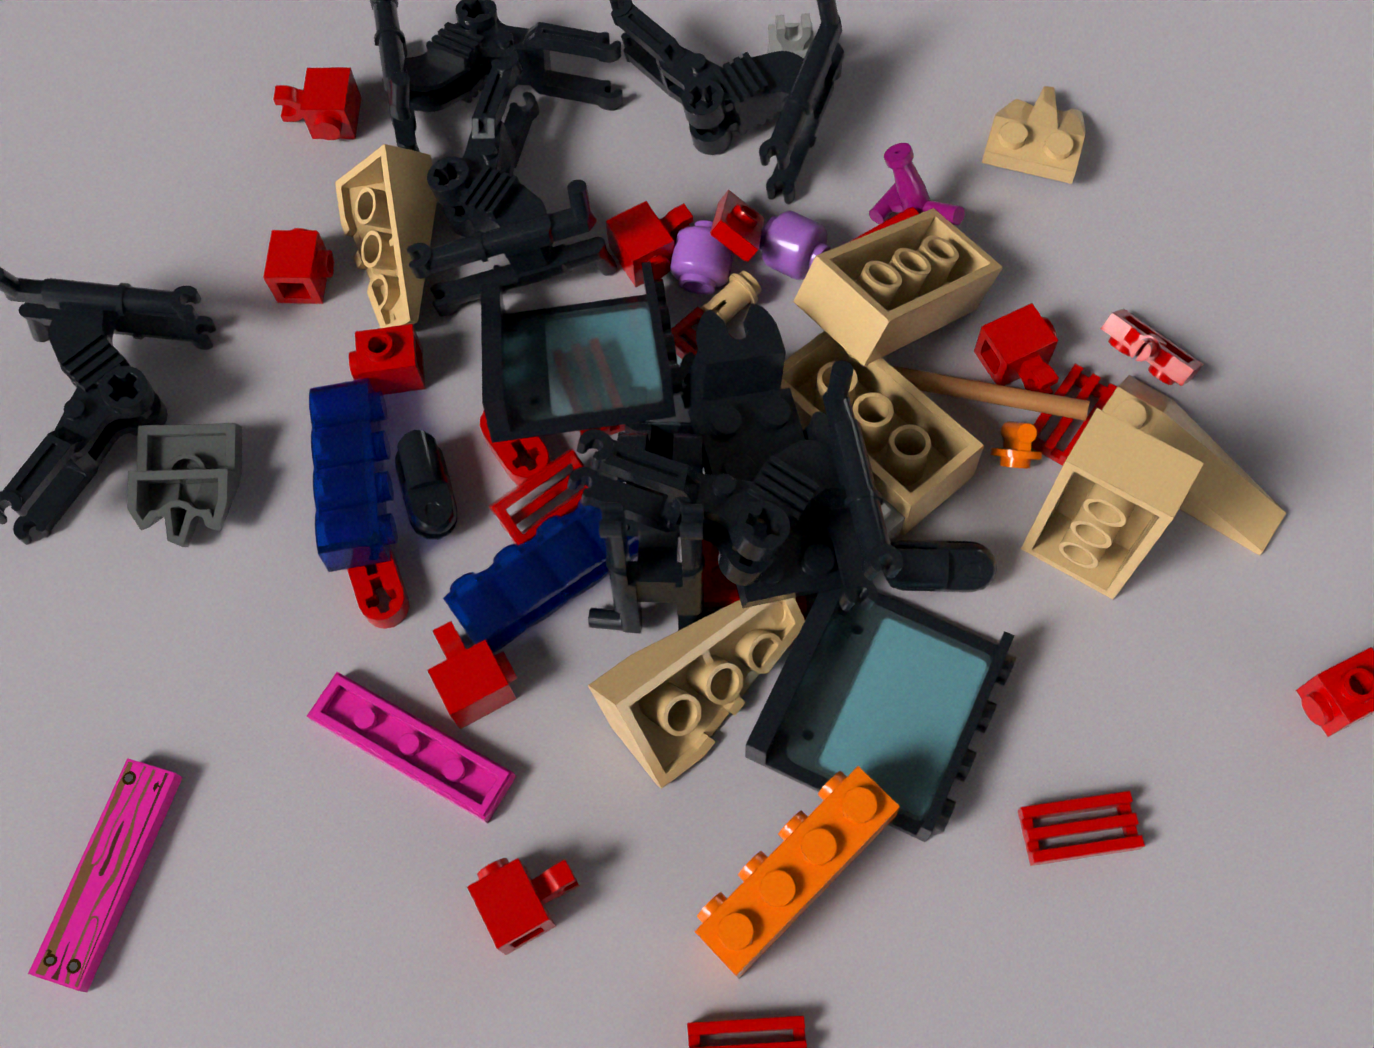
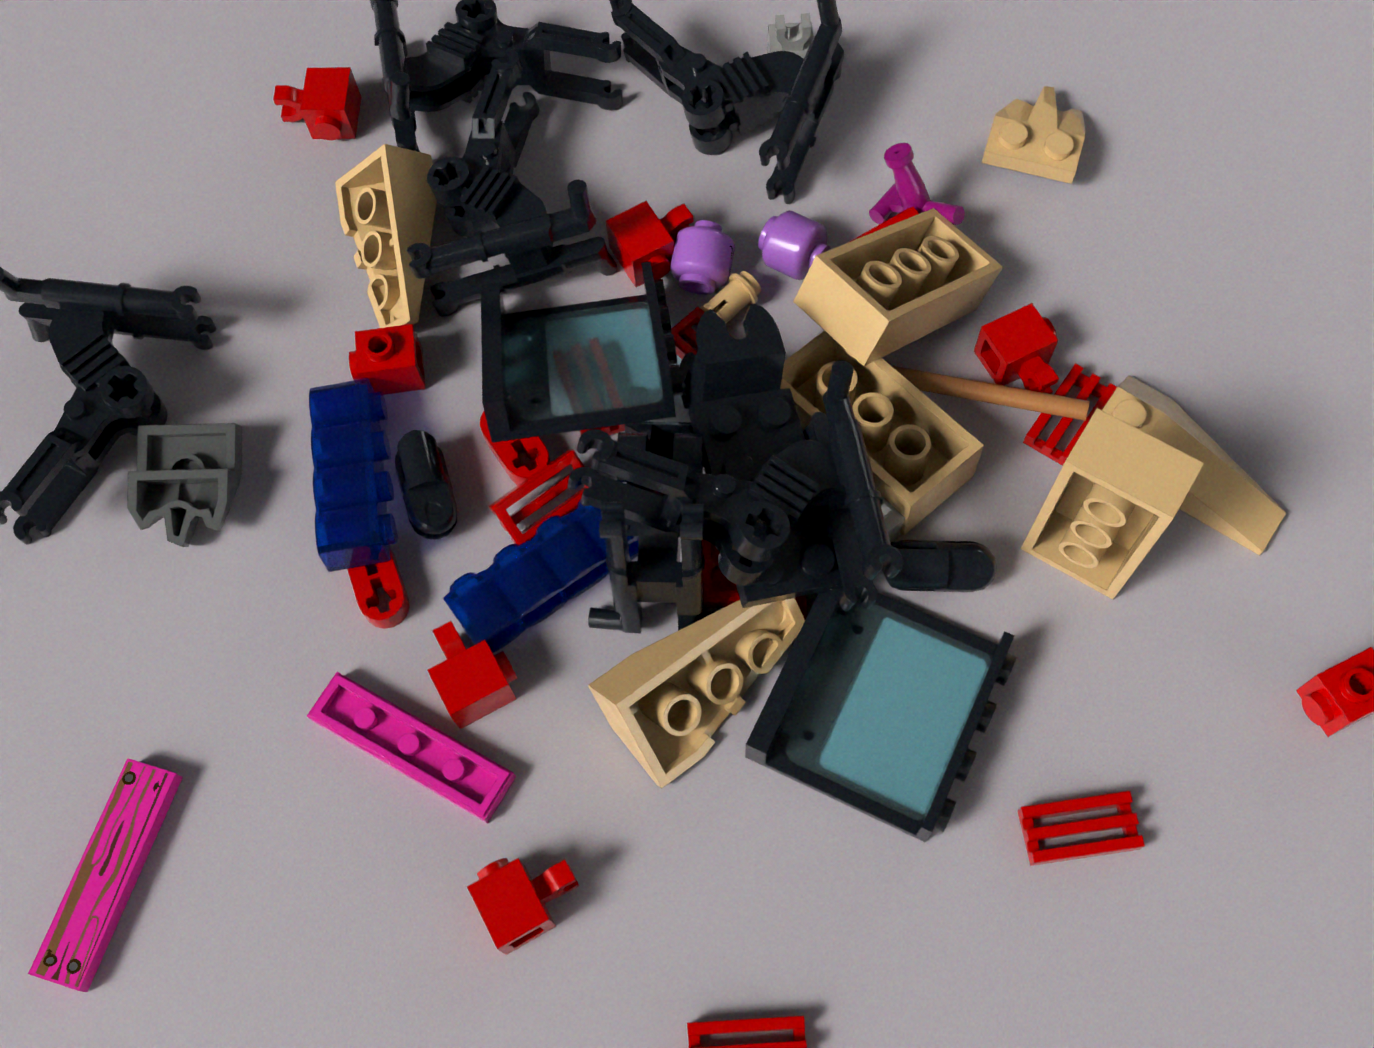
red brick [263,228,334,304] -> none
orange brick [694,766,900,979] -> none
red plate [710,189,764,262] -> none
orange plate [990,421,1042,469] -> none
plate [1100,309,1204,386] -> none

